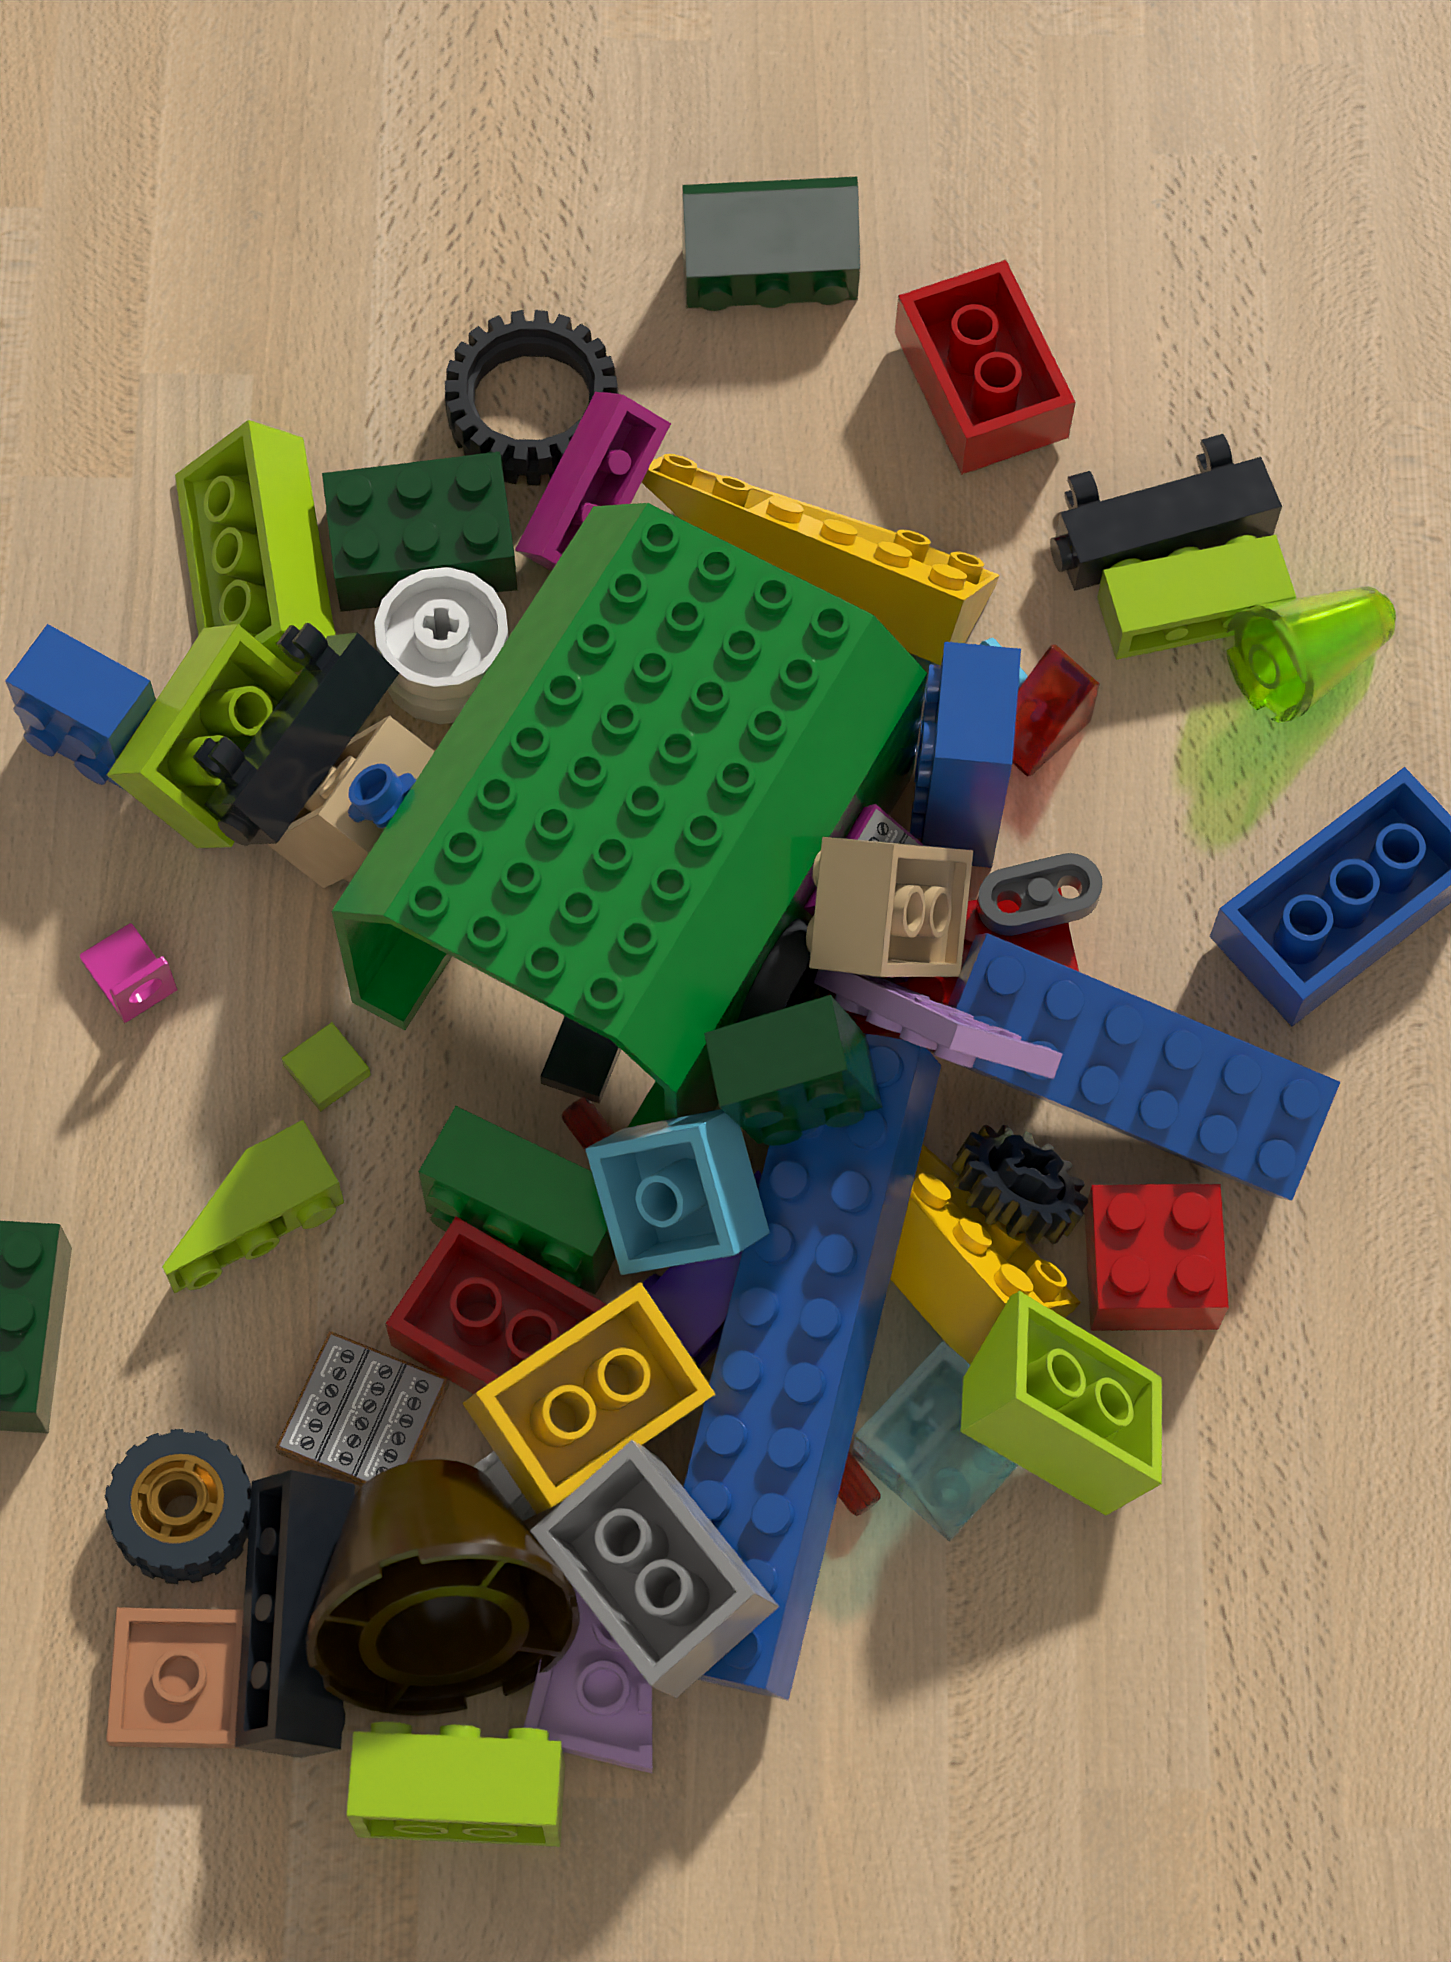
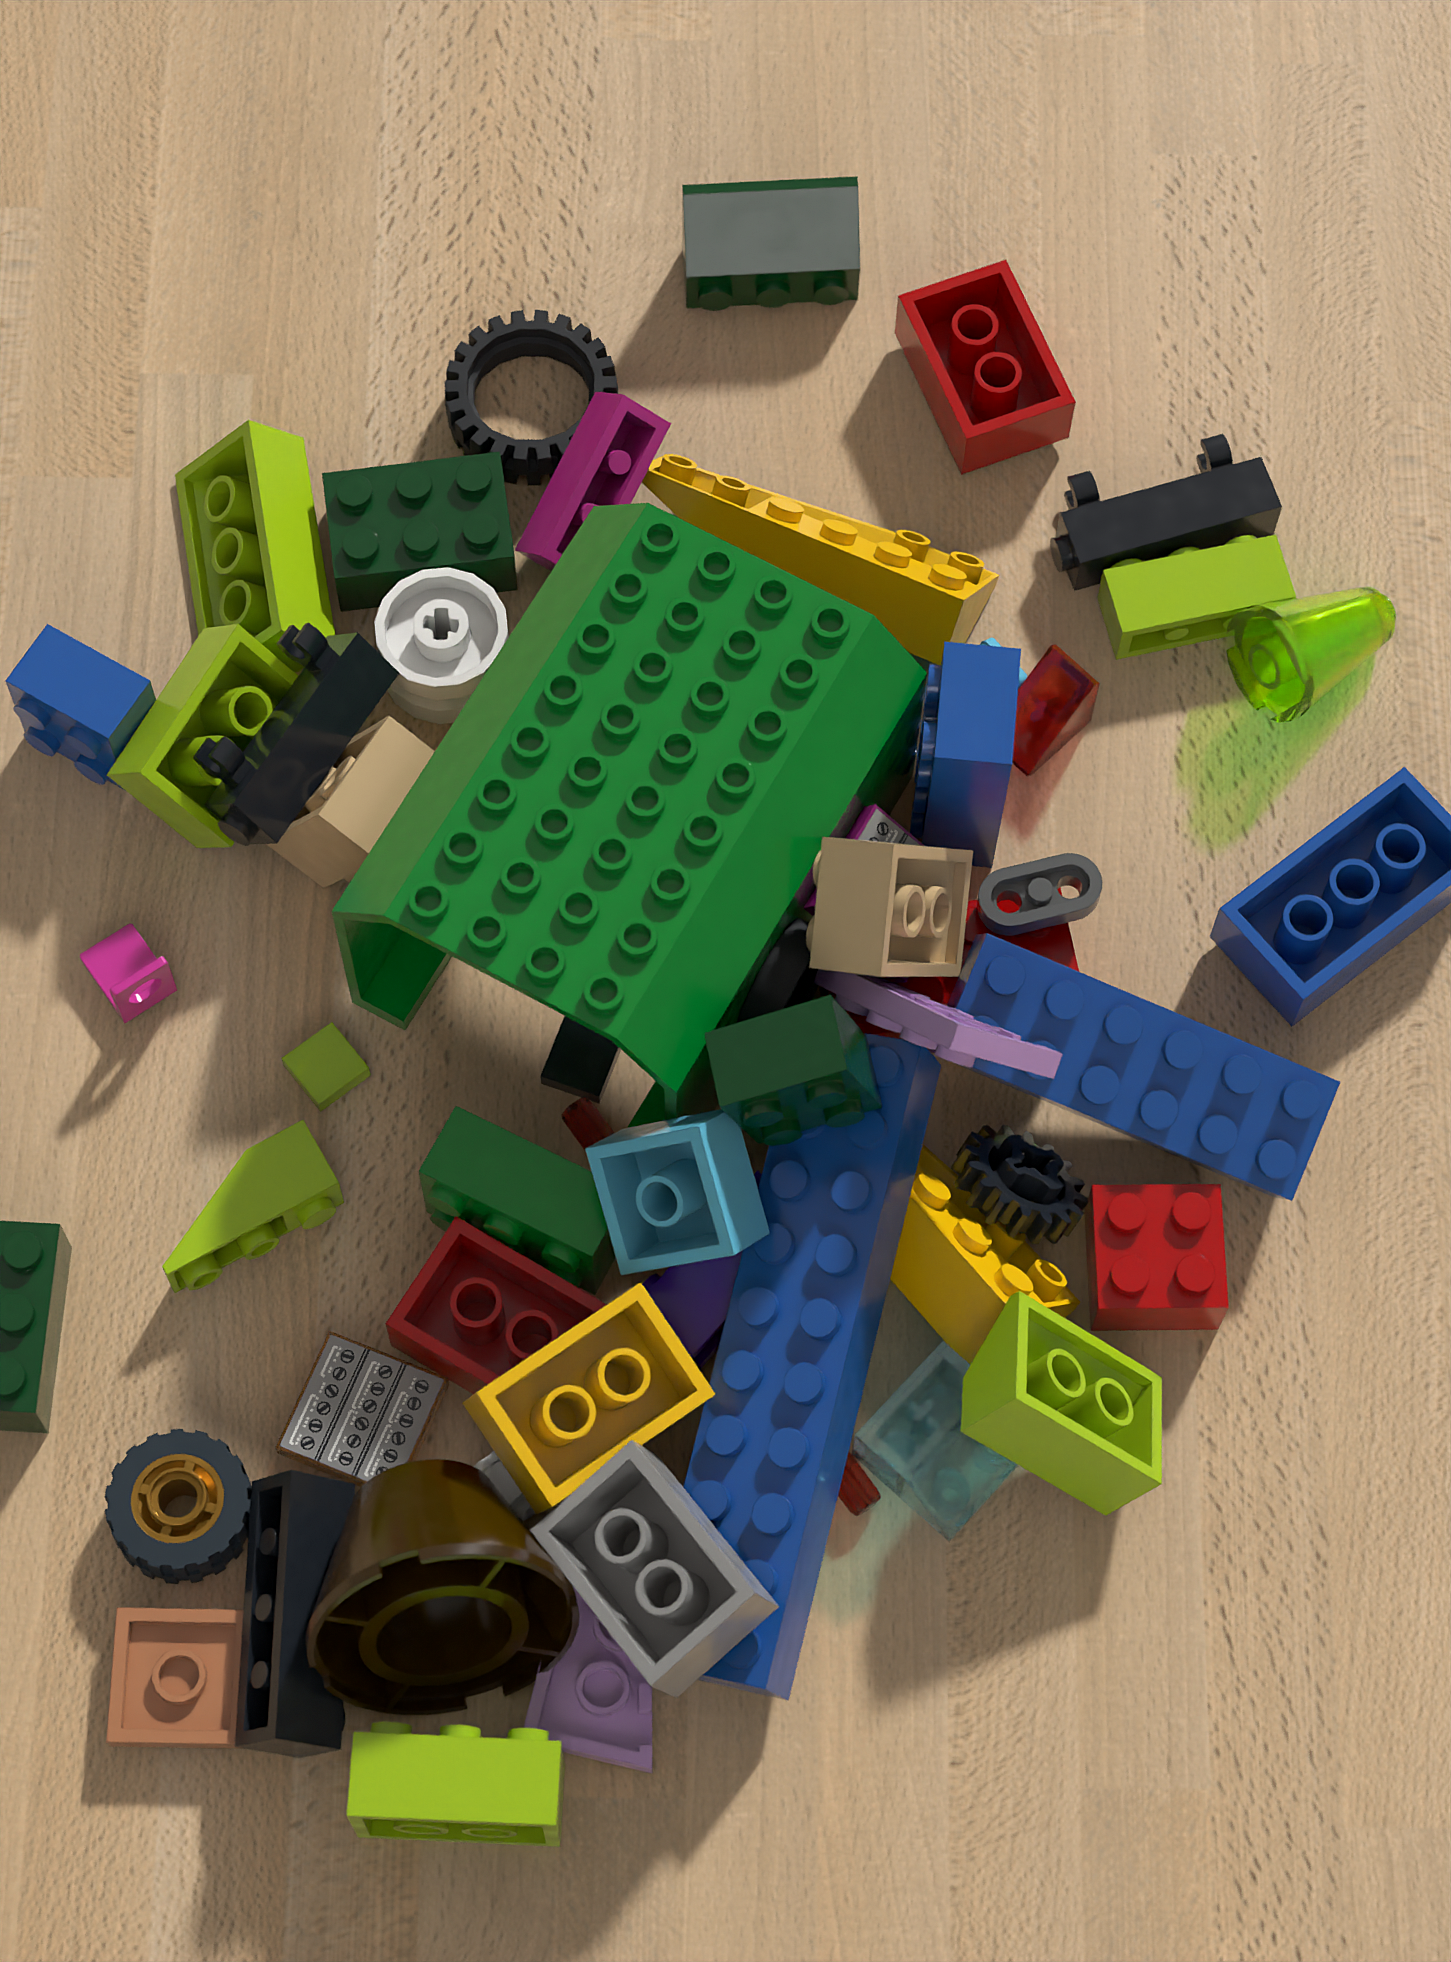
blue plate [348,764,416,828] -> none

